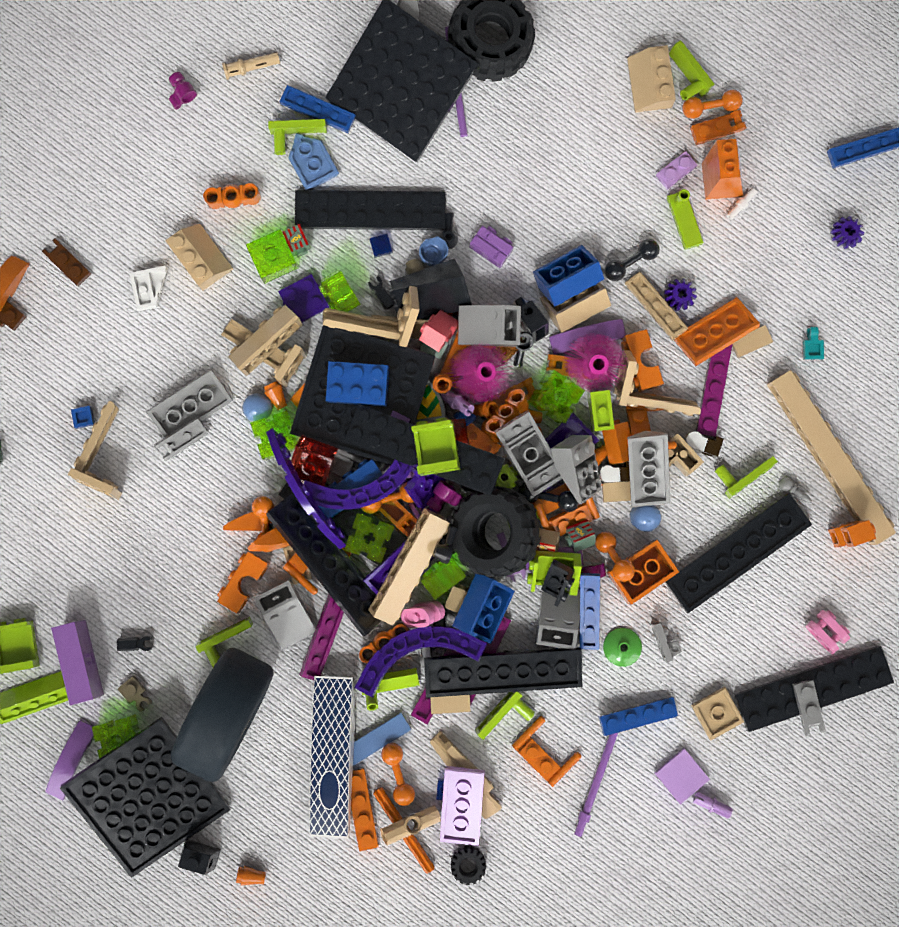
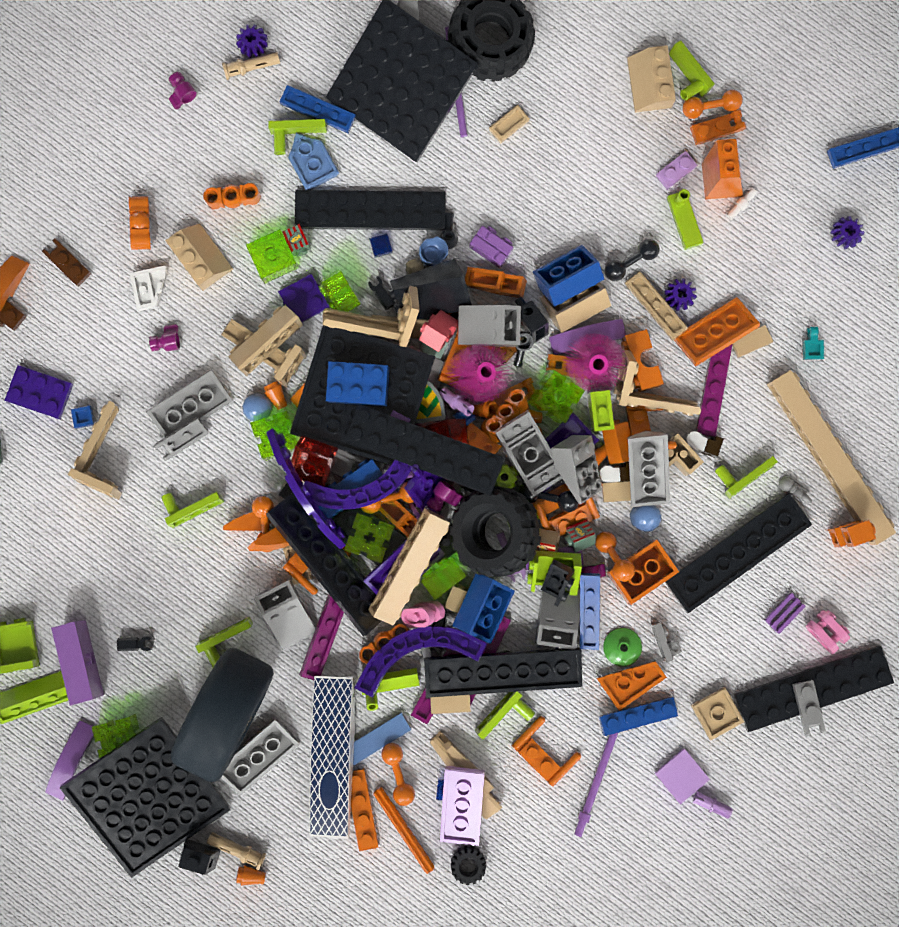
dark tan plate [118,676,152,712] -> none
orange arch [217,552,270,614] -> none
tan piece [380,805,441,846] -> none
lime panel [411,417,460,476] -> none
orange cone [433,373,452,393] -> none
black bar [433,526,458,564] -> none
none -> dark purple plate [4,365,74,420]
none -> orange piece [129,196,151,250]
none -> magenta piece [149,324,180,351]
none -> lime piece [161,492,224,528]
none -> tan pin [206,832,267,871]
none -> light grey slope [221,718,300,796]
none -> dark purple gear [236,24,268,58]
none -> orange slope [465,267,527,298]
none -> tan tile [489,105,530,144]
none -> orange wing [596,661,667,711]
none -> medium lavender tile [764,593,806,634]

